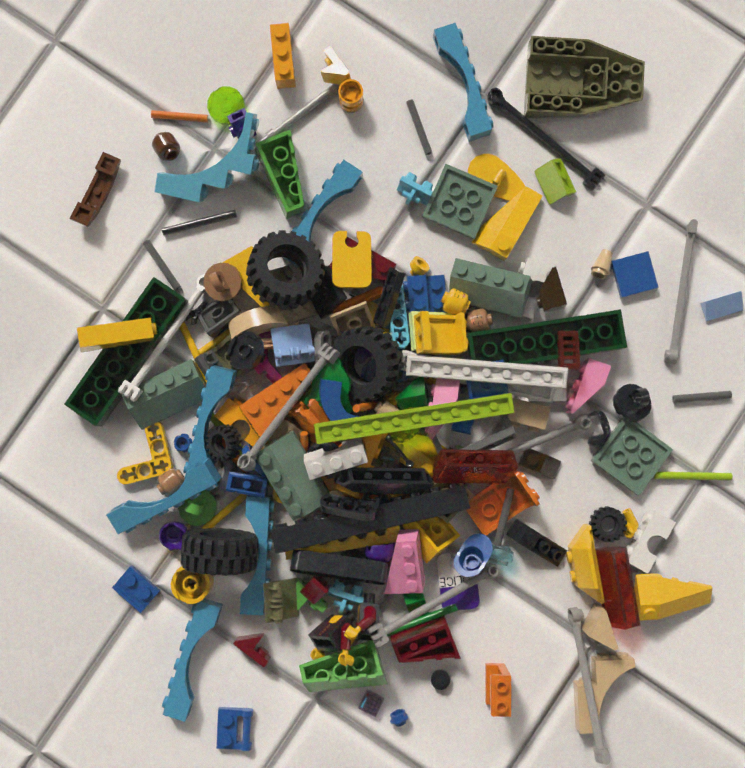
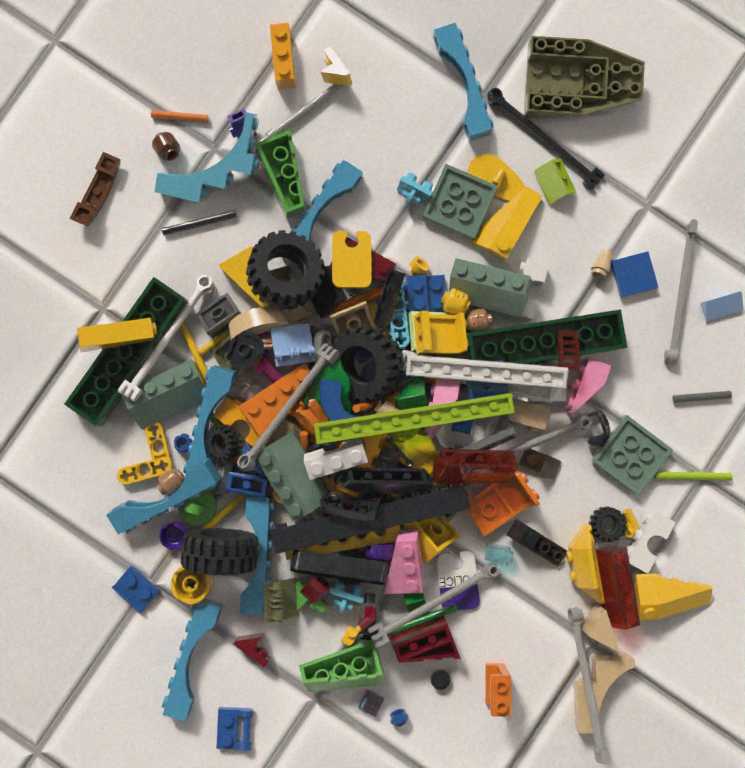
dark grey bar [143,240,181,291] -> none
black hand [186,300,208,325] -> none
dark grey tile [194,350,222,376] -> none
medium nougat tile [203,262,243,301] -> none
clear neon green tile [207,86,245,125] -> none
torso [308,610,356,666] -> none
light orange wheel [338,79,363,113] -> none
dark grey piece [406,99,432,155] -> none
blue piece [454,533,493,577] -> none
dark grey piece [493,488,515,547] -> none
dark brown slope [536,267,567,312] -> none
black tile [613,384,651,422] -> none

